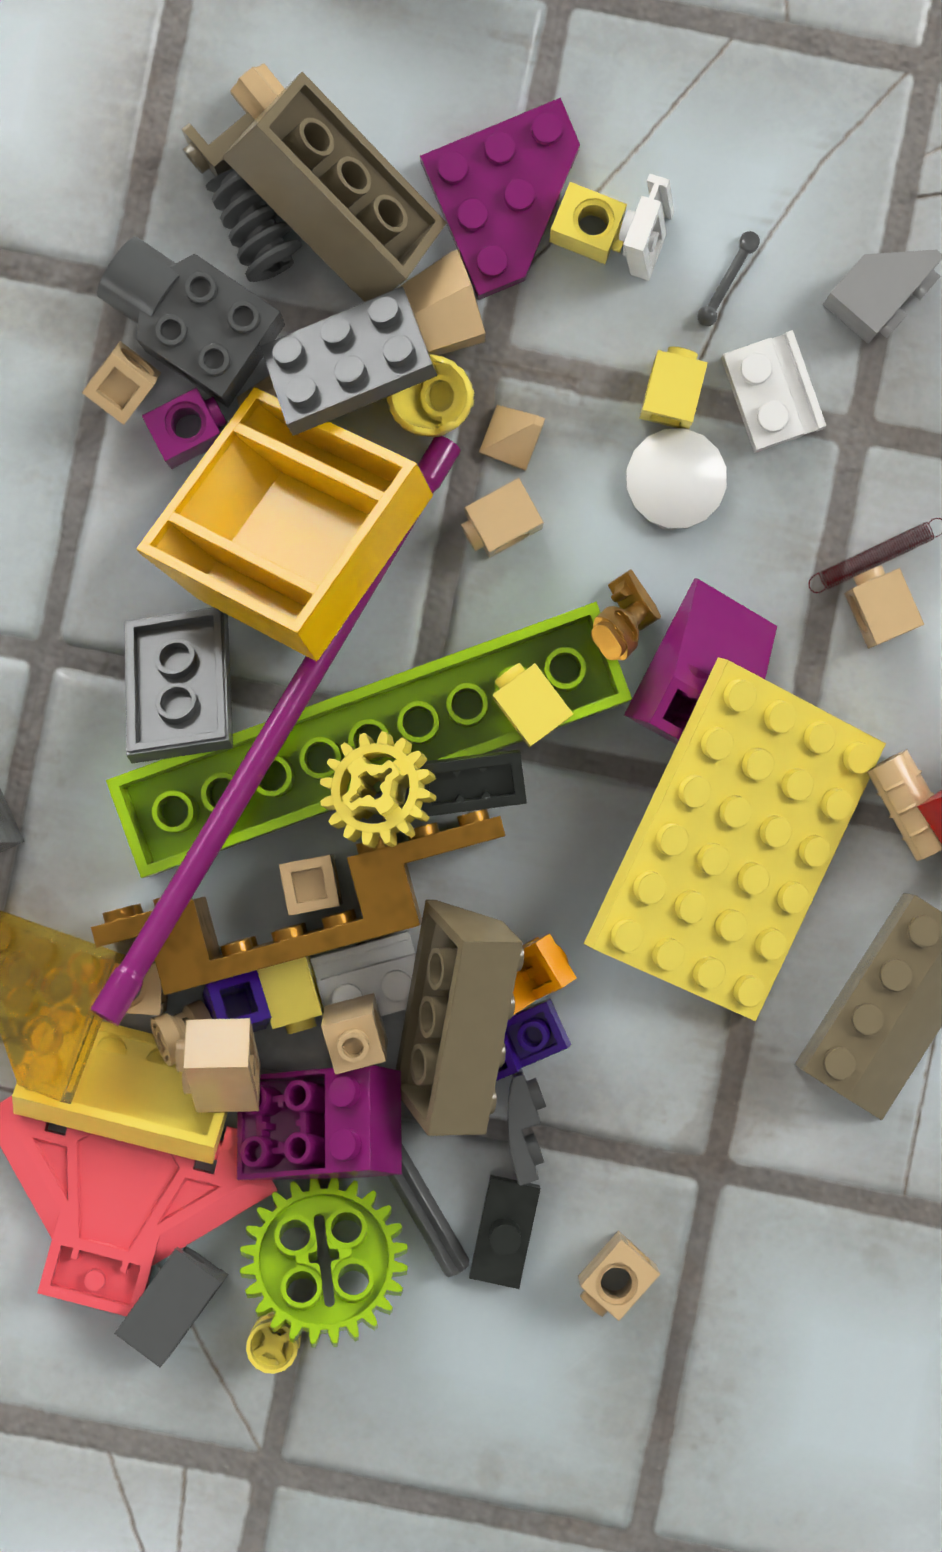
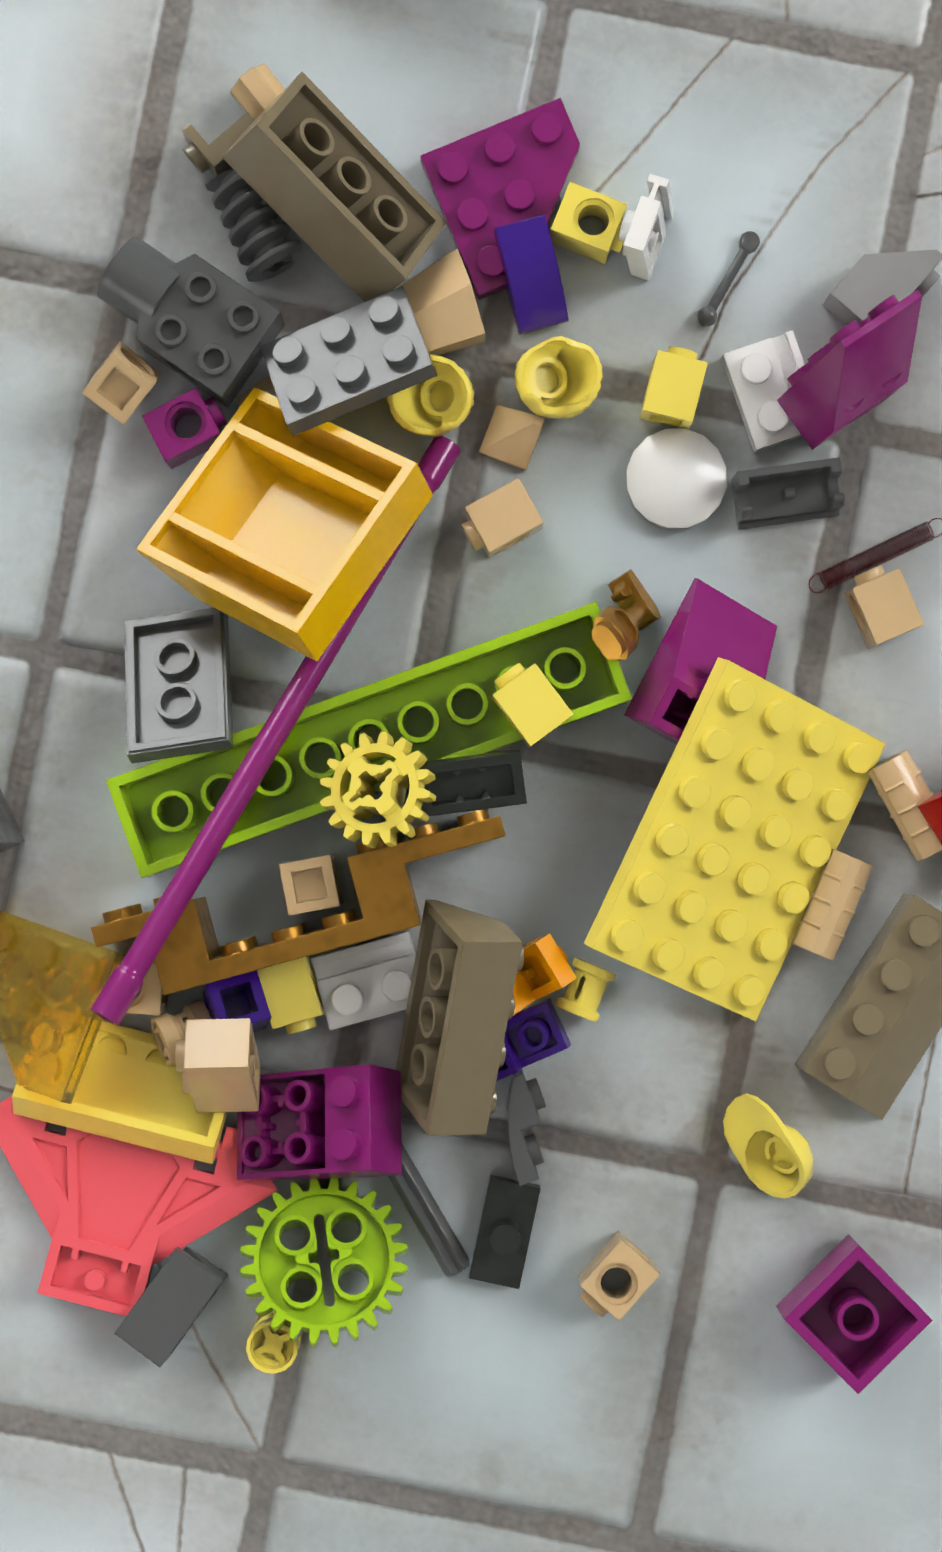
tan brick [321,993,388,1075] -> none
none -> dark purple slope [494,215,569,335]
none -> light yellow hair [515,336,603,419]
none -> light yellow bush [555,957,617,1022]
none -> light yellow cap [723,1093,813,1199]
none -> dark grey hinge [731,457,845,530]
none -> magenta brick [776,1234,933,1394]
none -> magenta slope [777,290,922,450]
none -> tan axle [792,849,873,960]

